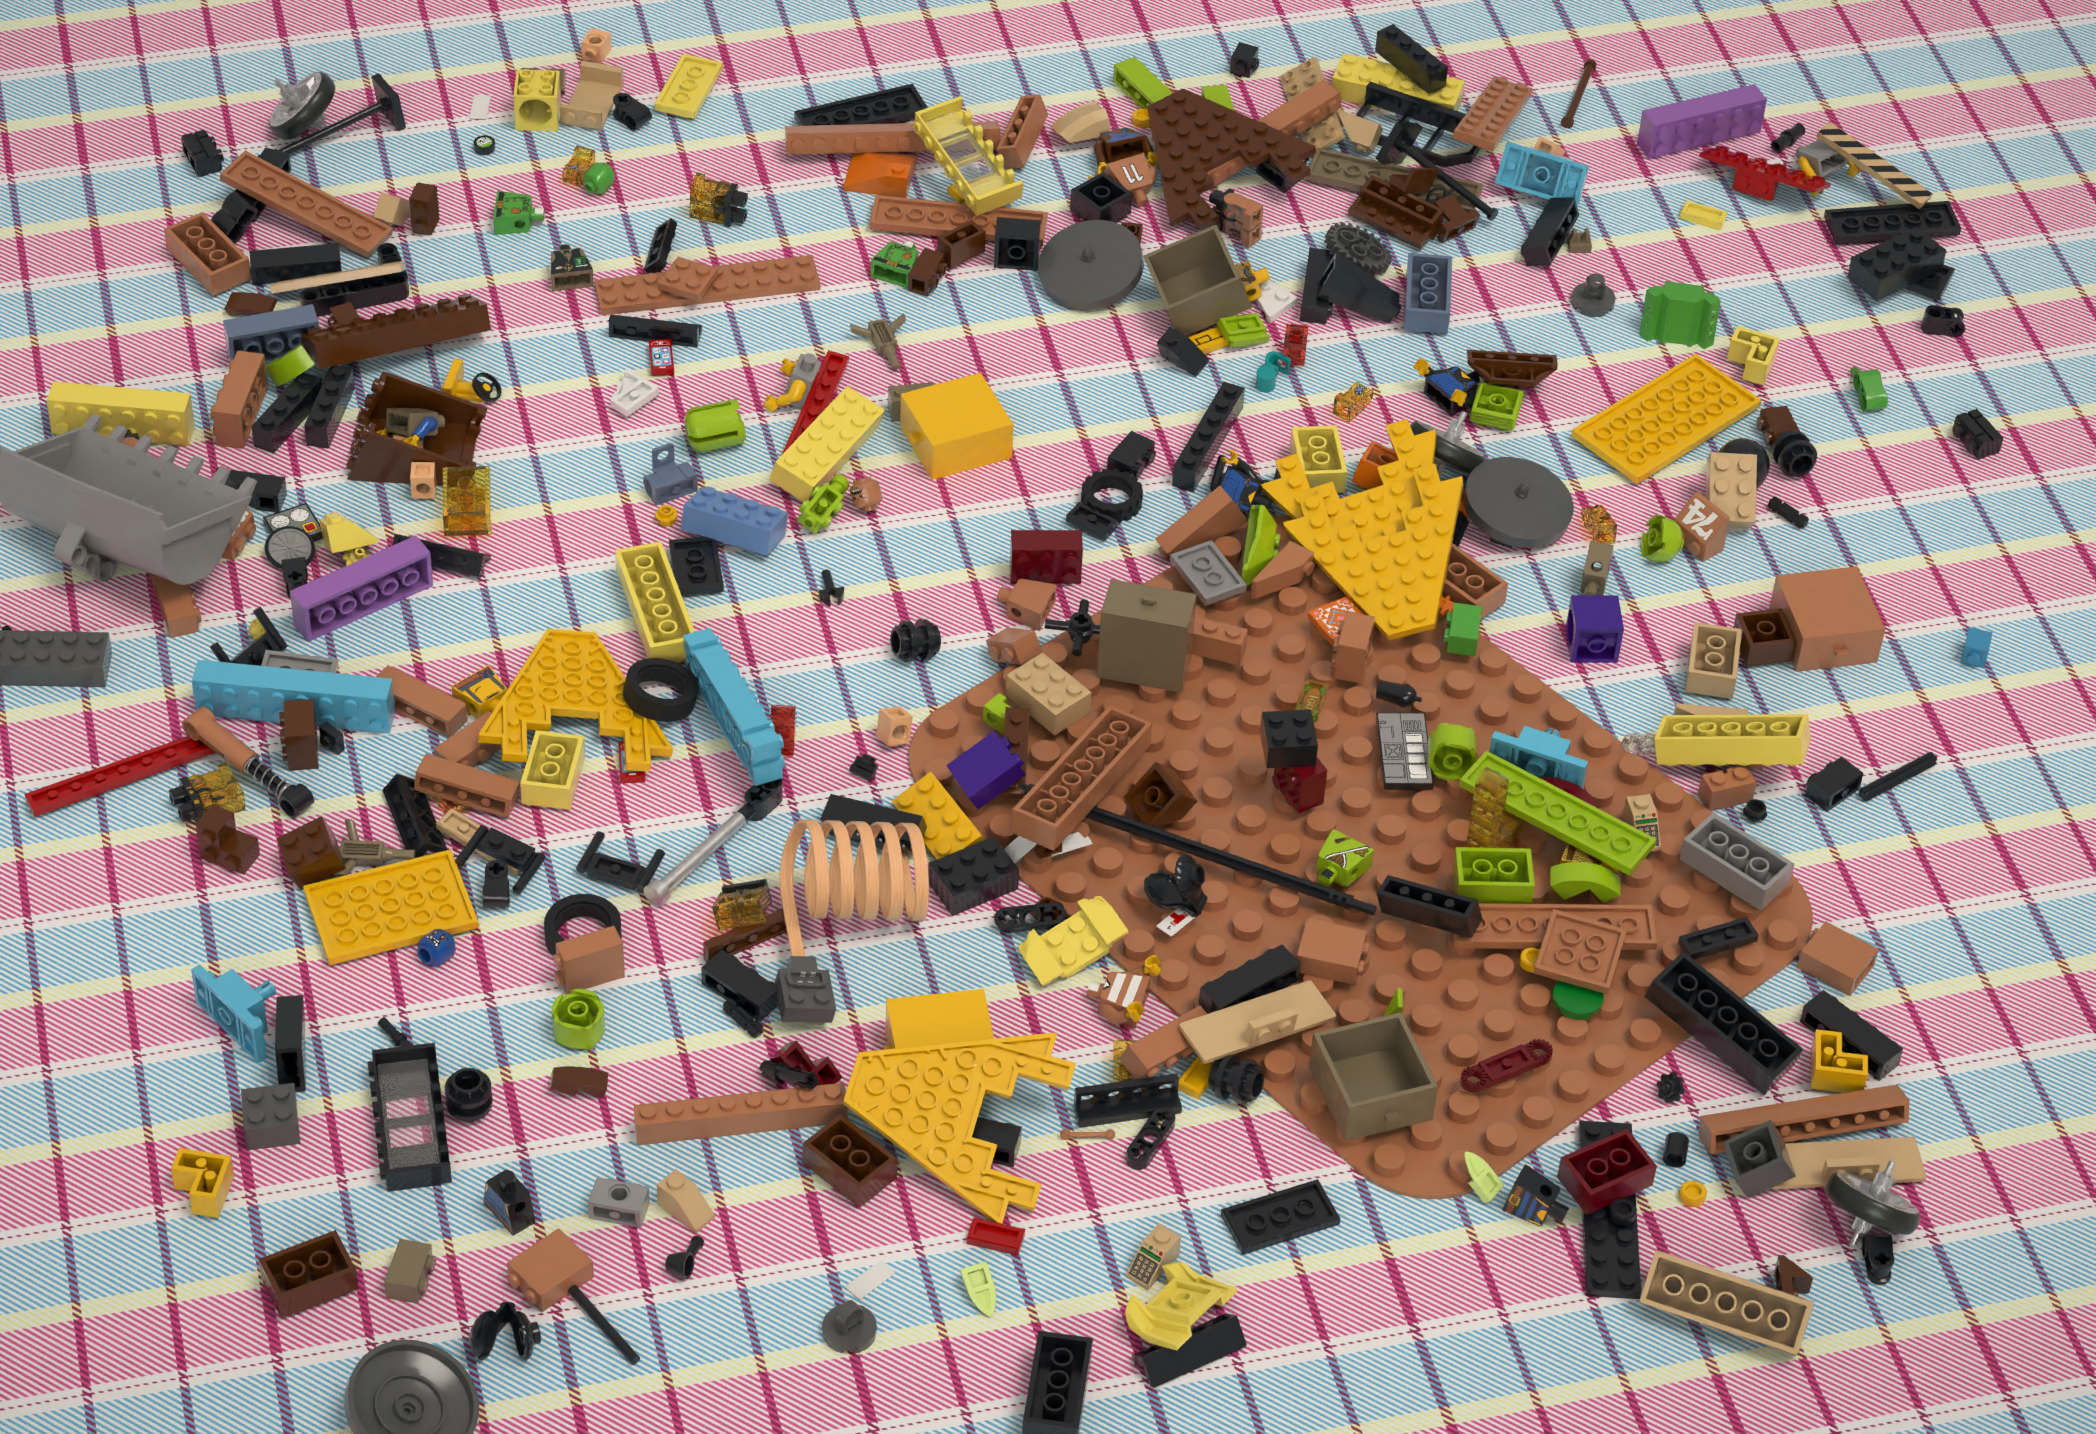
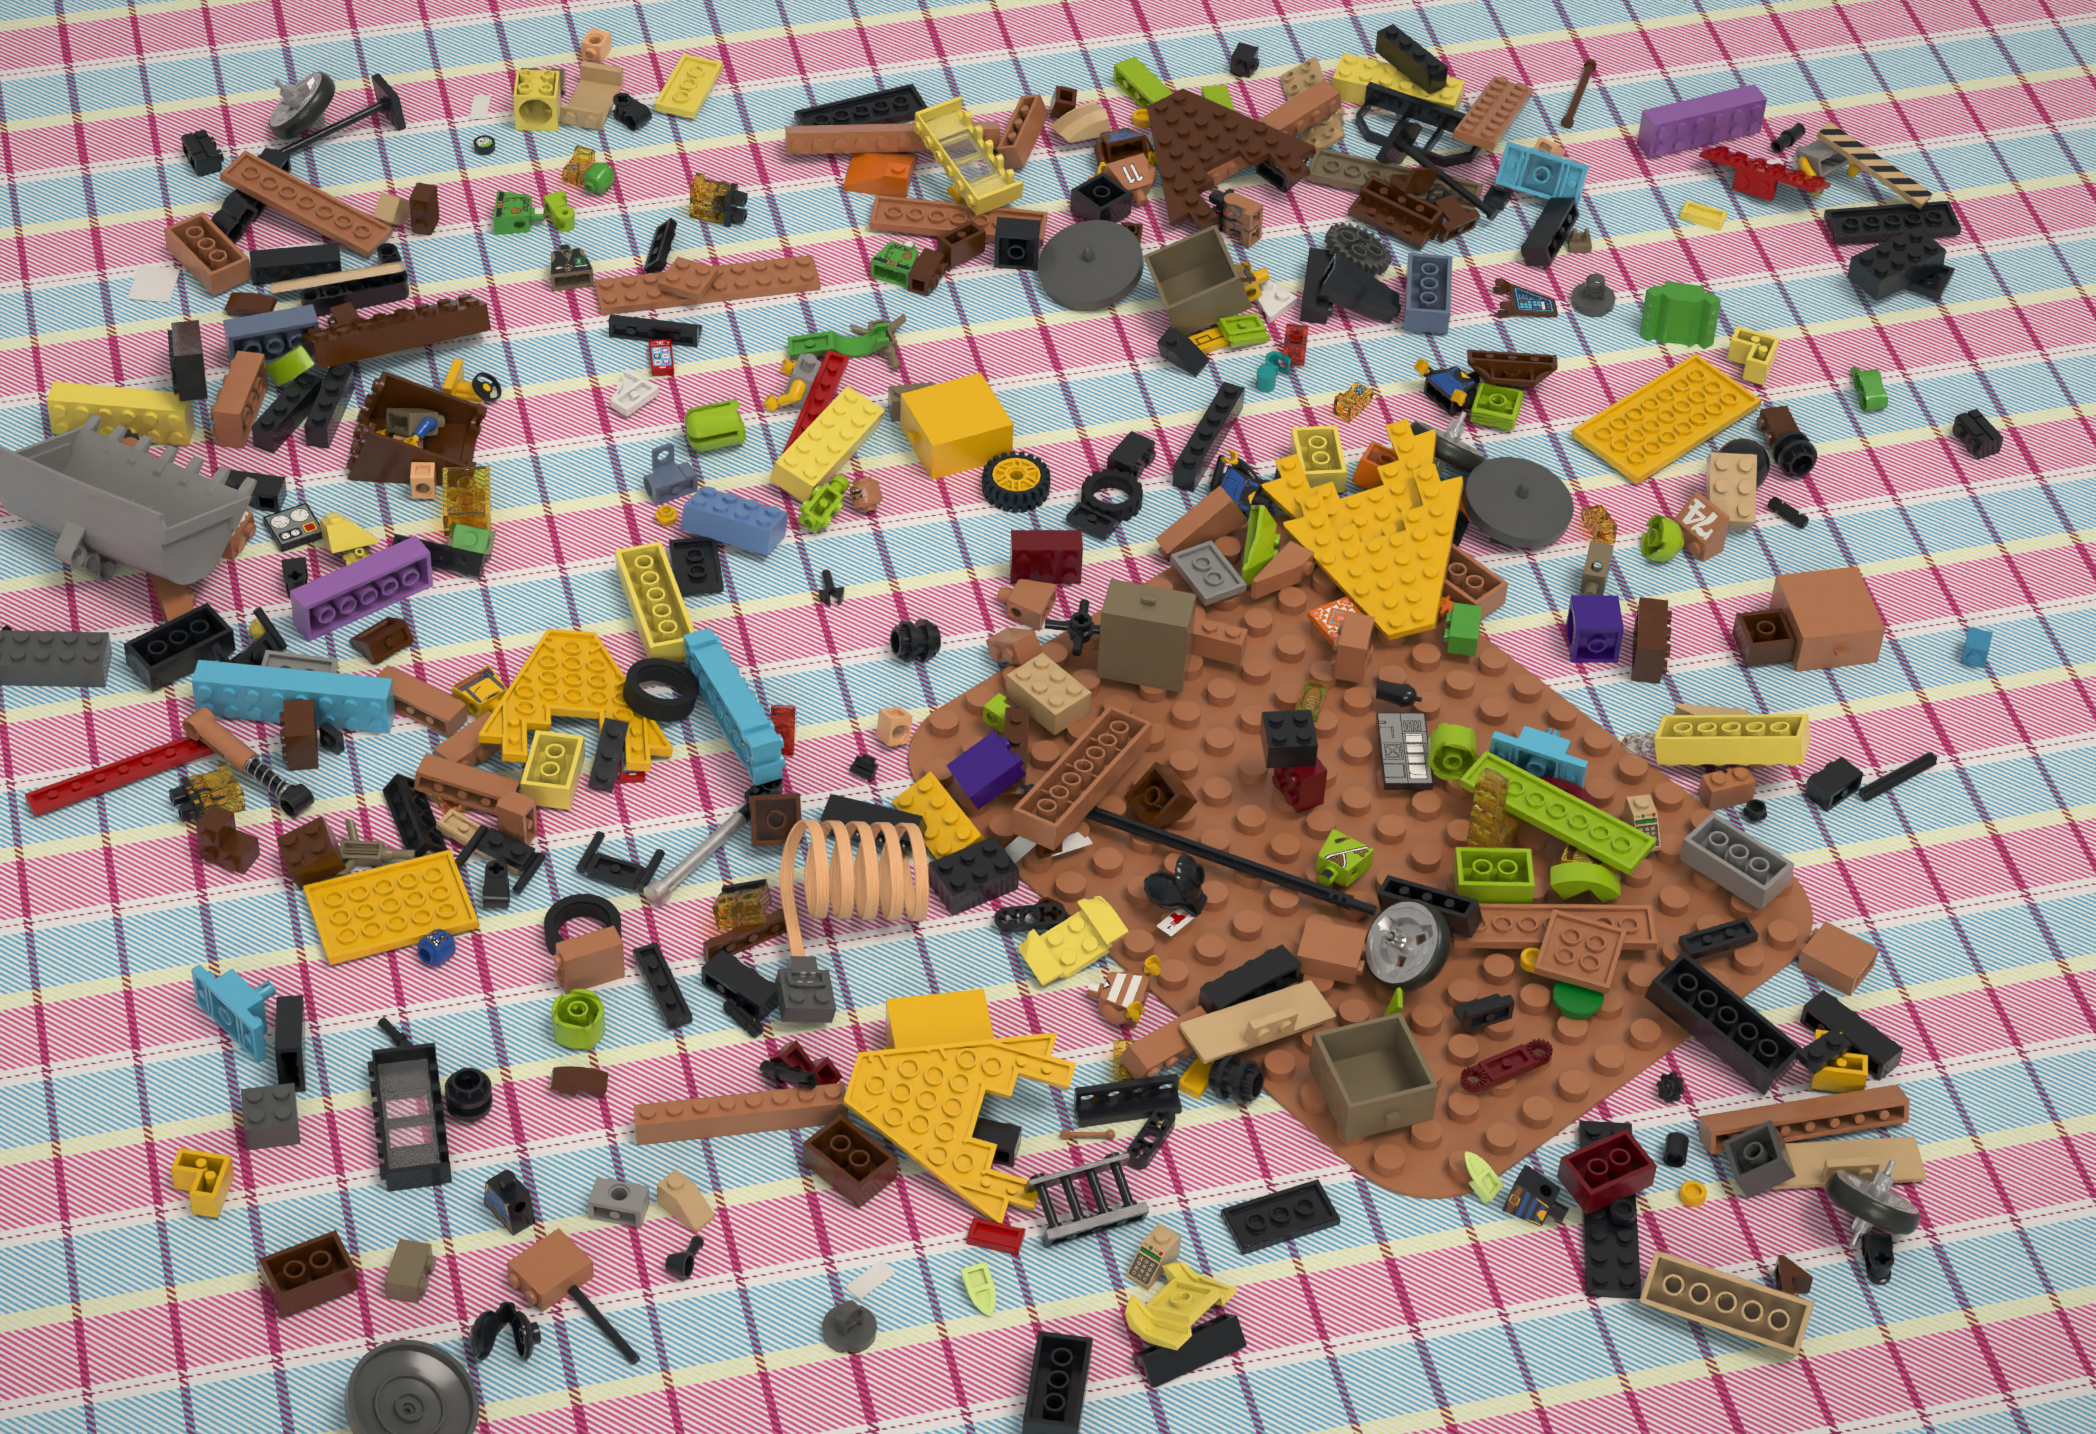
light grey wheel [264,526,315,569] -> none
tan slope [1339,110,1383,153] -> none
tan brick [1685,622,1742,699] -> none
black piece [1921,305,1965,337] -> none
none -> black brick [124,603,236,692]
none -> white sticker [127,265,180,303]
none -> black brick [167,320,208,401]
none -> reddish brown tile [349,617,414,664]
none -> bright green torso [447,522,496,554]
none -> nougat brick [495,789,538,845]
none -> lime leg [543,190,575,232]
none -> black plate [588,718,629,793]
none -> black plate [633,942,693,1029]
none -> reddish brown brick [749,793,803,846]
none -> bright green piece [788,322,890,360]
none -> black wheel [982,451,1050,513]
none -> black fence [1024,1152,1149,1248]
none -> reddish brown brick [1049,85,1077,119]
none -> flat silver wheel [1364,899,1451,992]
none -> black panel [1453,994,1515,1033]
none -> black plate [1483,185,1512,210]
none -> flag [1493,278,1558,318]
none -> reddish brown brick [1631,597,1672,684]
none -> black plate [1796,1028,1852,1074]

